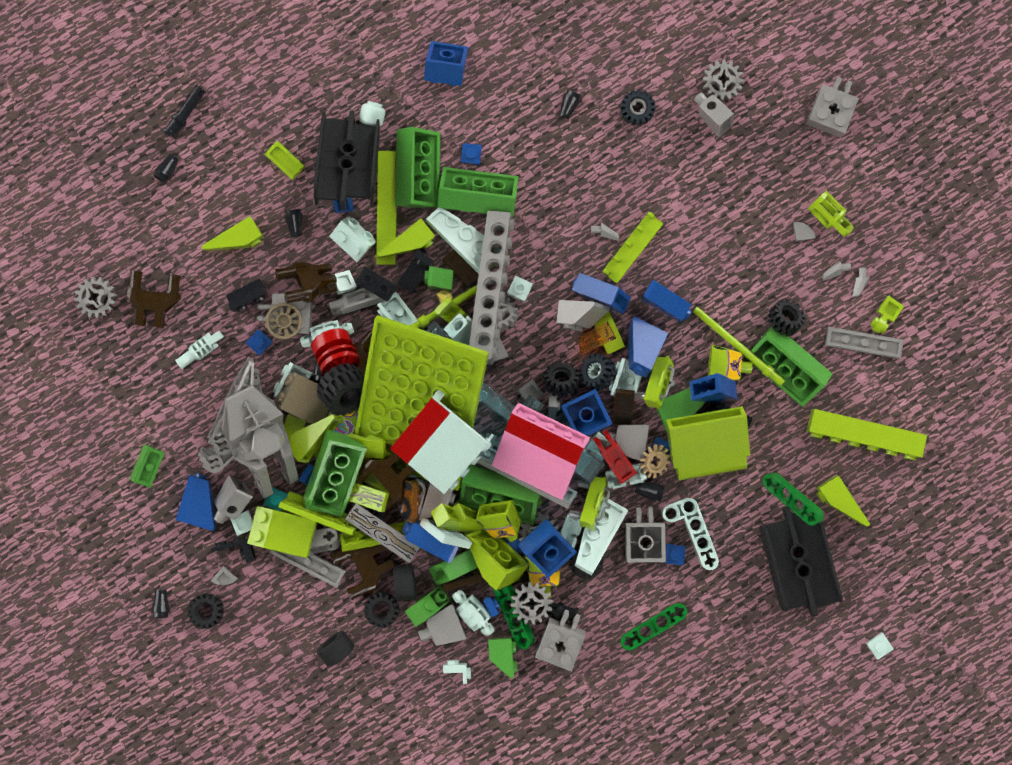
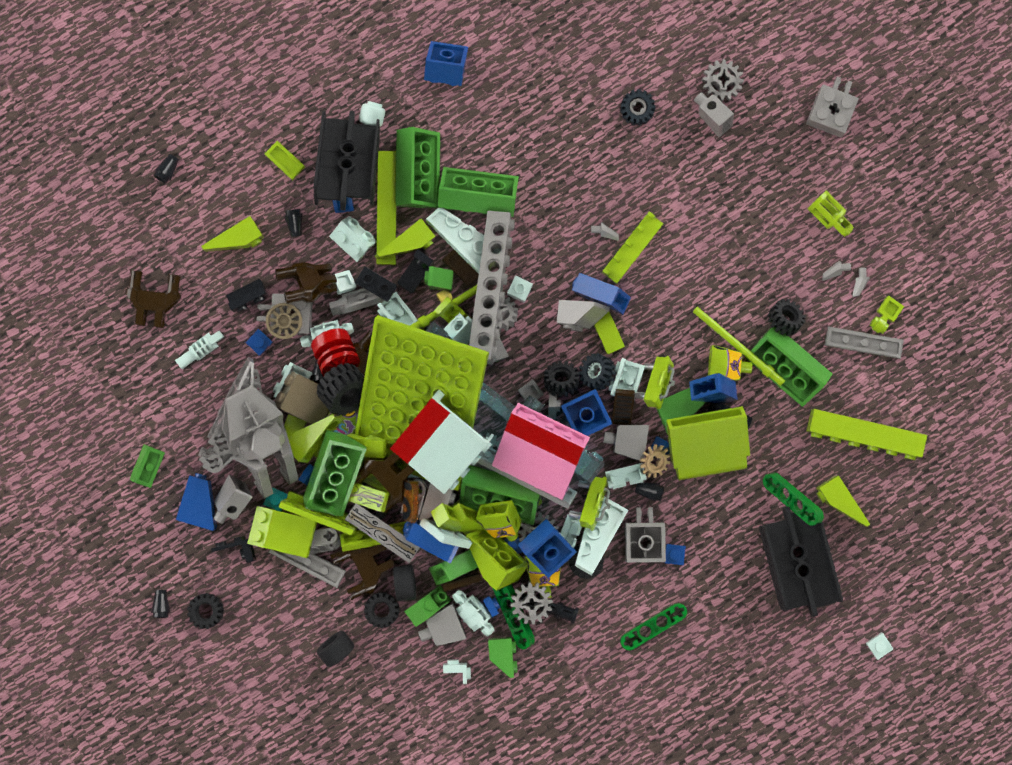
light grey gear [74,277,118,319] -> none
black pin [162,85,206,140] -> none
light grey tile [211,566,238,585] -> none
light aqua plate [230,510,253,536] -> none
blue plate [461,143,482,165] -> none
light grey hinge [535,610,586,672] -> none
black cone [559,89,581,119] -> none
clear orange slope [578,321,616,356] -> none
light aqua plate [586,431,610,459] -> none
red hinge [593,430,637,484] -> none
slope [628,316,668,377] -> none
blue slope [641,280,692,322] -> none
light aqua beam [661,498,719,570] -> none
light grey tile [793,222,816,242] -> none

